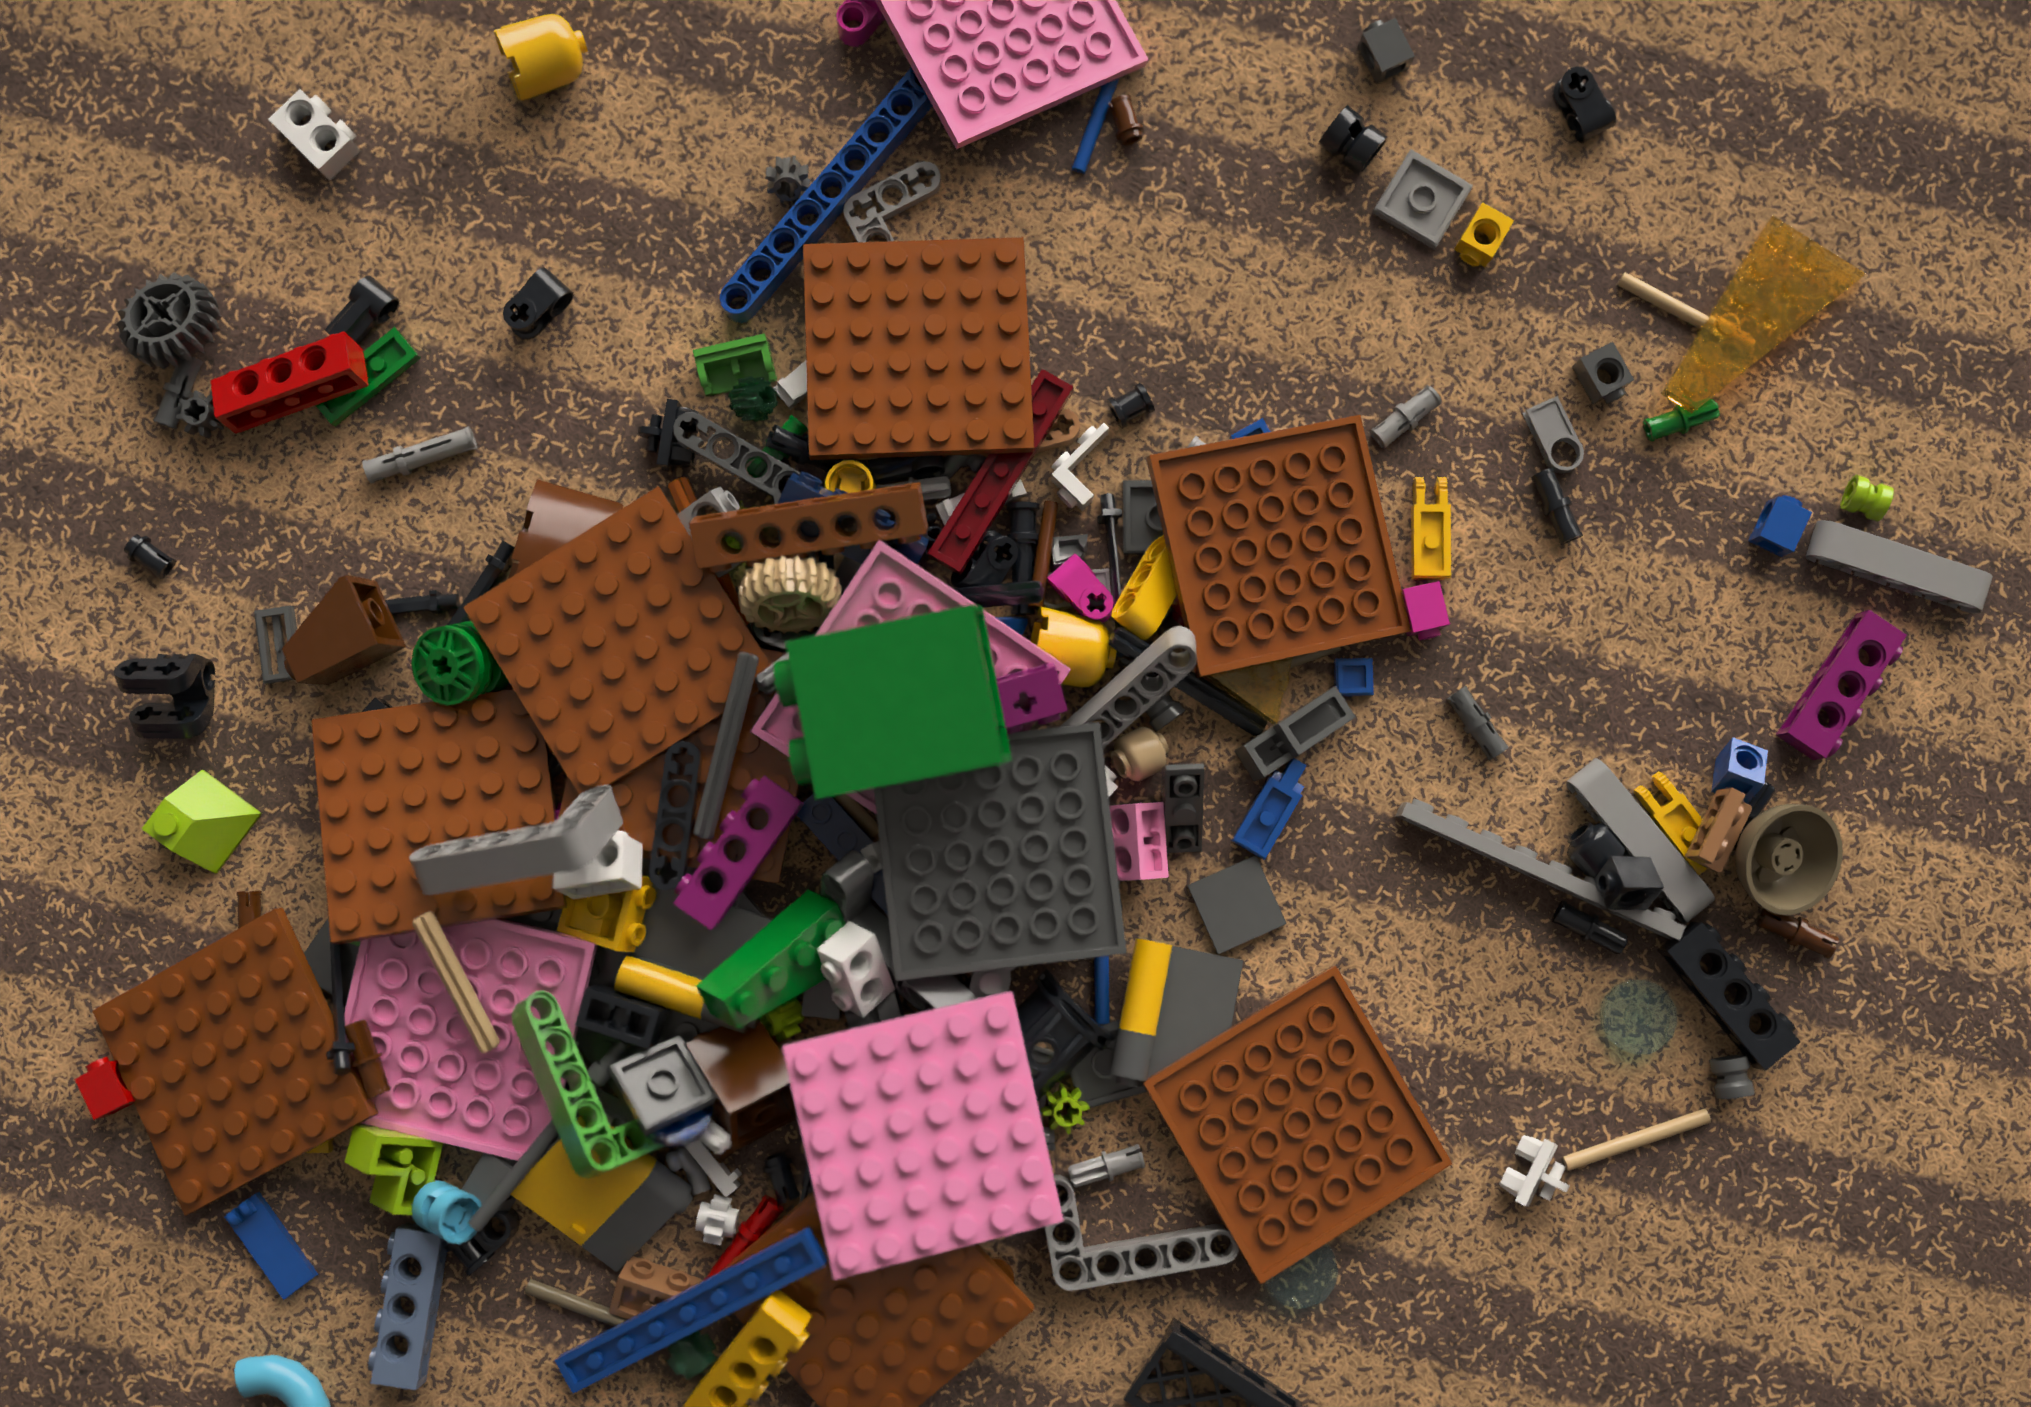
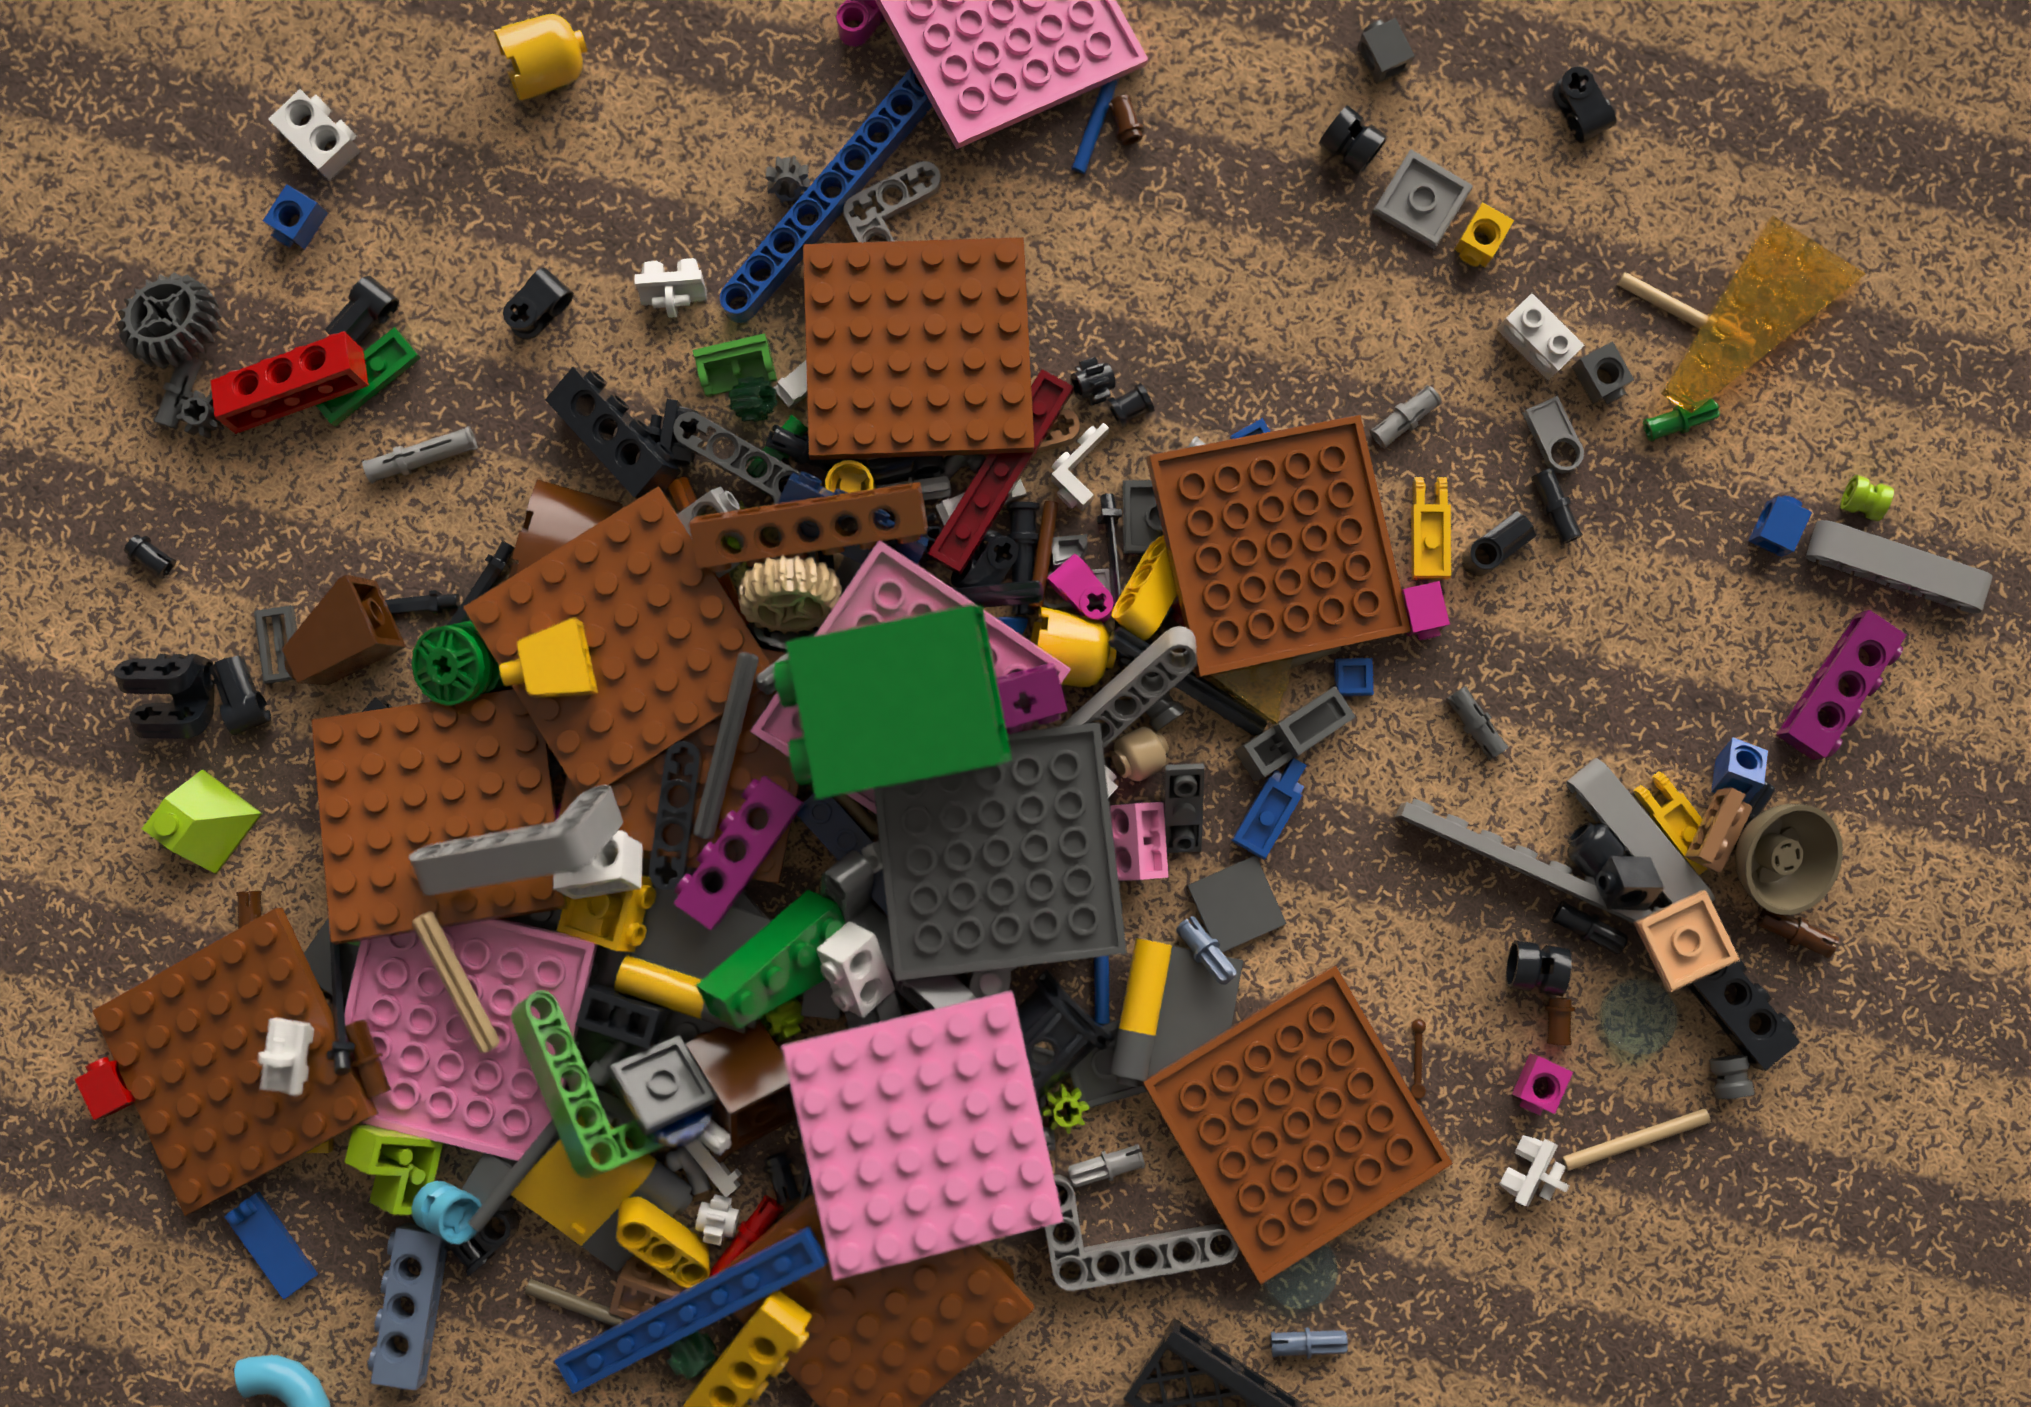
none -> black piece [209,655,272,735]
none -> white hips [258,1018,314,1096]
none -> blue brick [263,184,328,250]
none -> yellow torso [500,618,598,698]
none -> black brick [545,367,682,499]
none -> yellow beam [616,1197,710,1289]
none -> white hips [635,258,707,318]
none -> black gear [1070,357,1116,406]
none -> sand blue axle [1176,916,1237,985]
none -> sand blue axle [1271,1328,1348,1359]
none -> reddish brown hinge [1410,1019,1426,1099]
none -> black piece [1462,511,1537,576]
none -> white brick [1497,293,1585,380]
none -> black wheel [1506,940,1572,997]
none -> dark pink brick [1512,1053,1573,1116]
none -> reddish brown pin [1545,997,1575,1046]
none -> light nougat plate [1634,890,1740,992]

